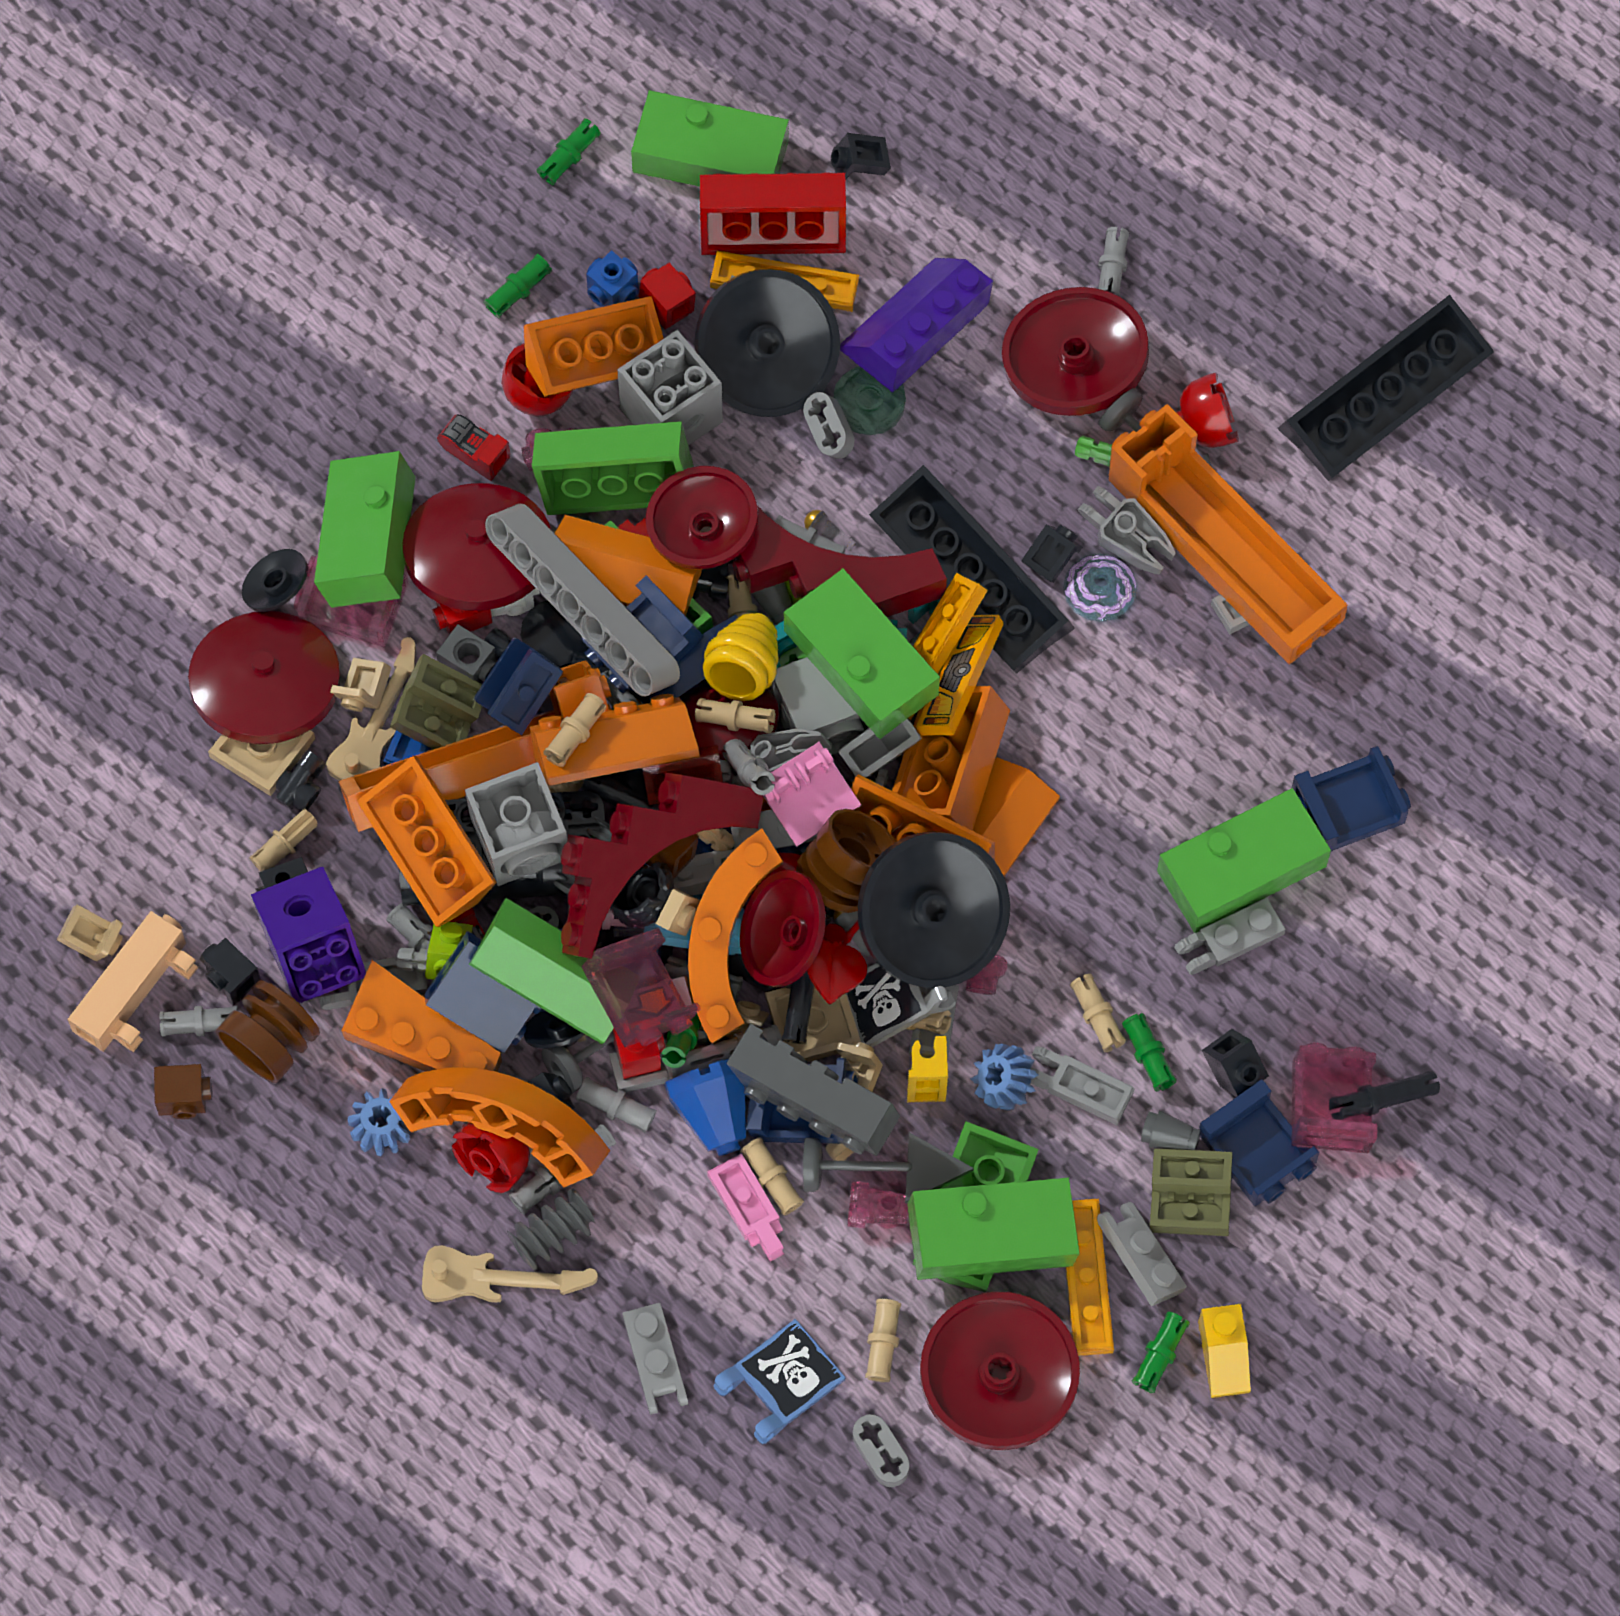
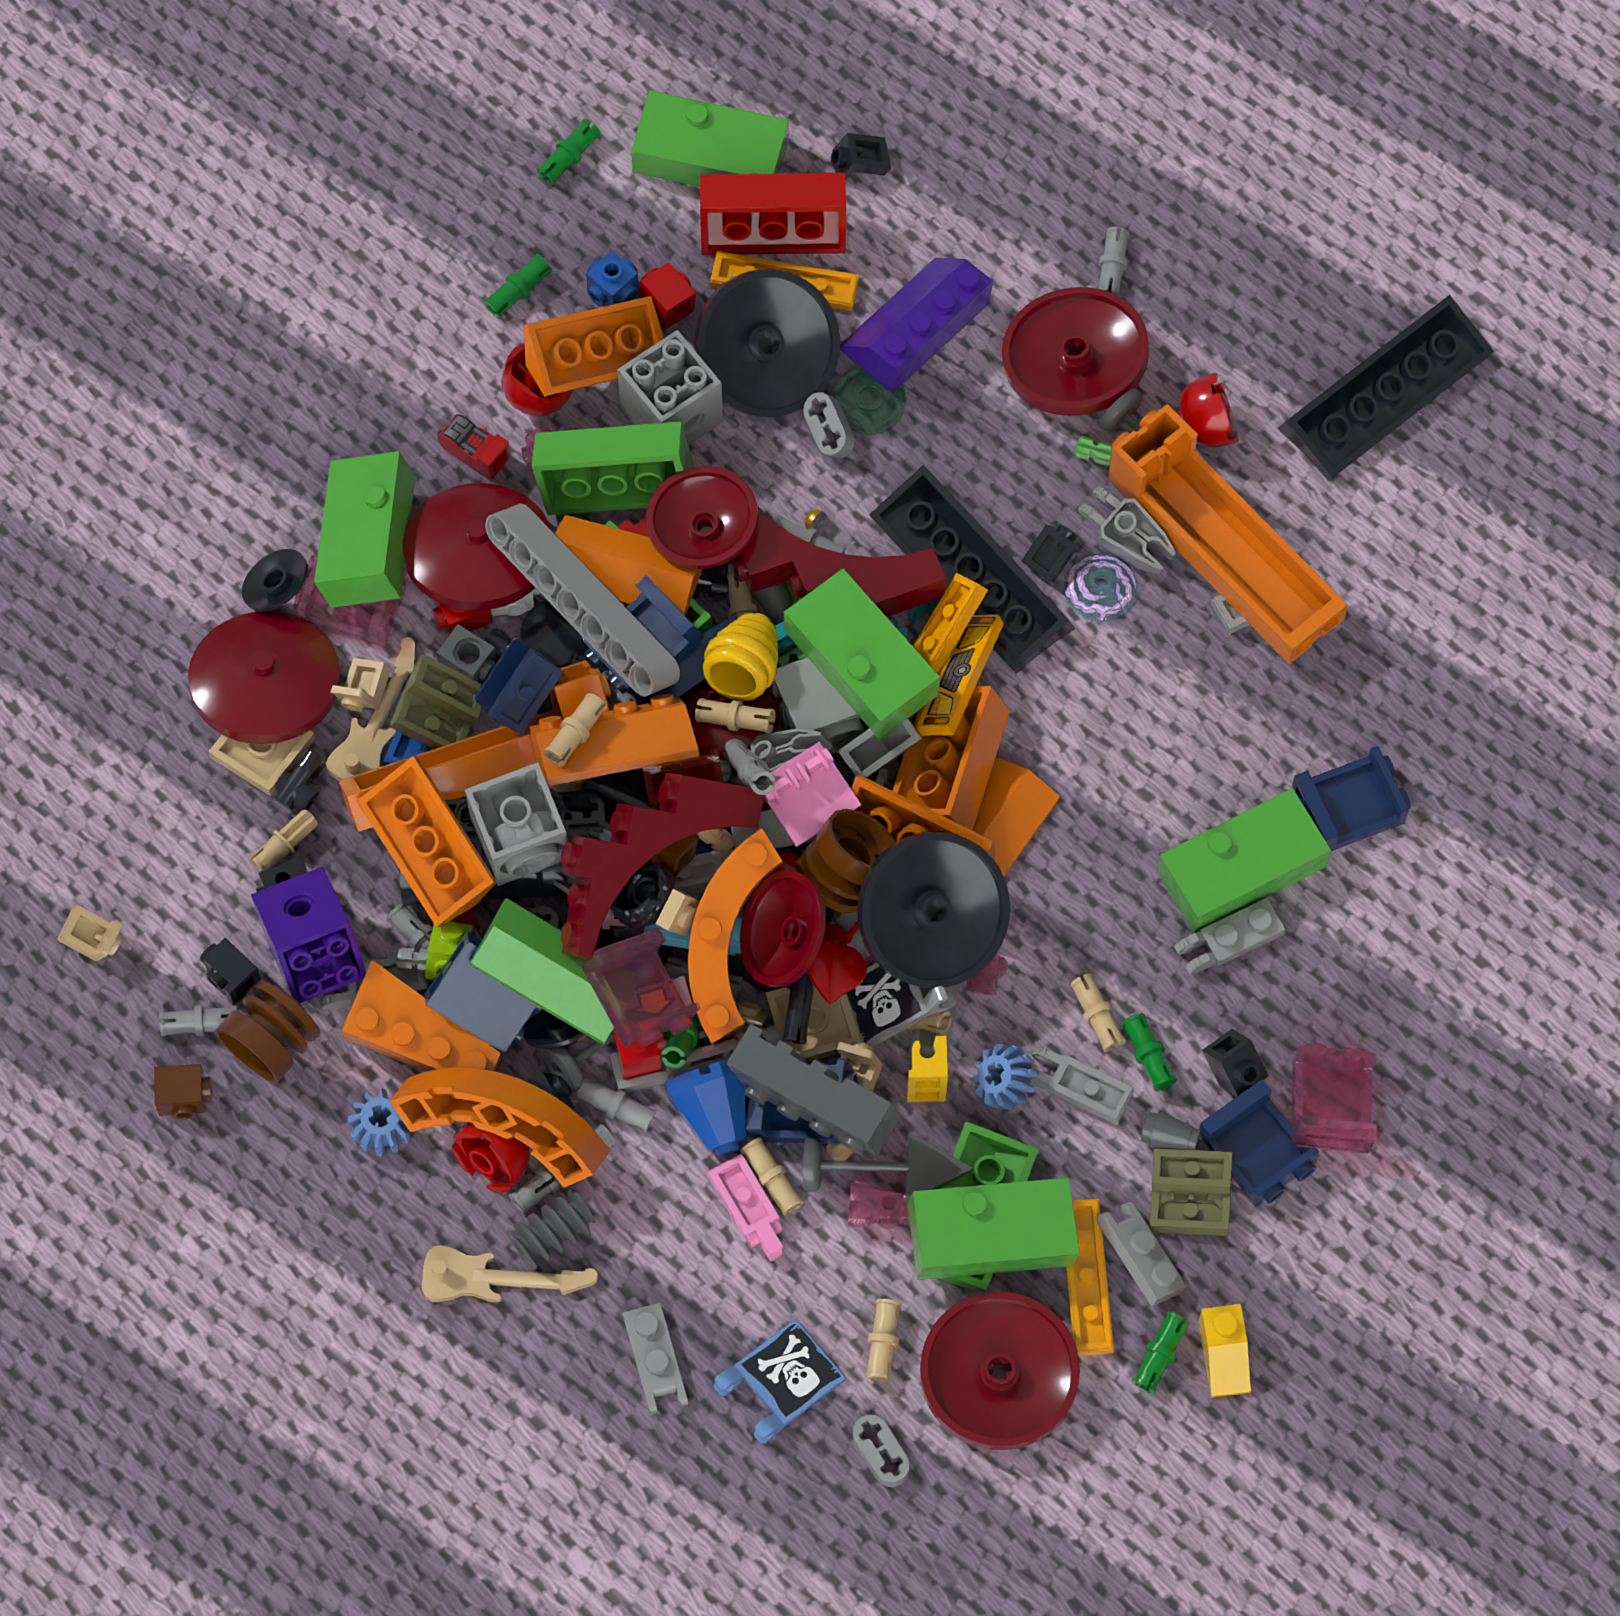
light nougat brick [68,911,198,1052] -> none
black pin [1329,1071,1440,1122] -> none

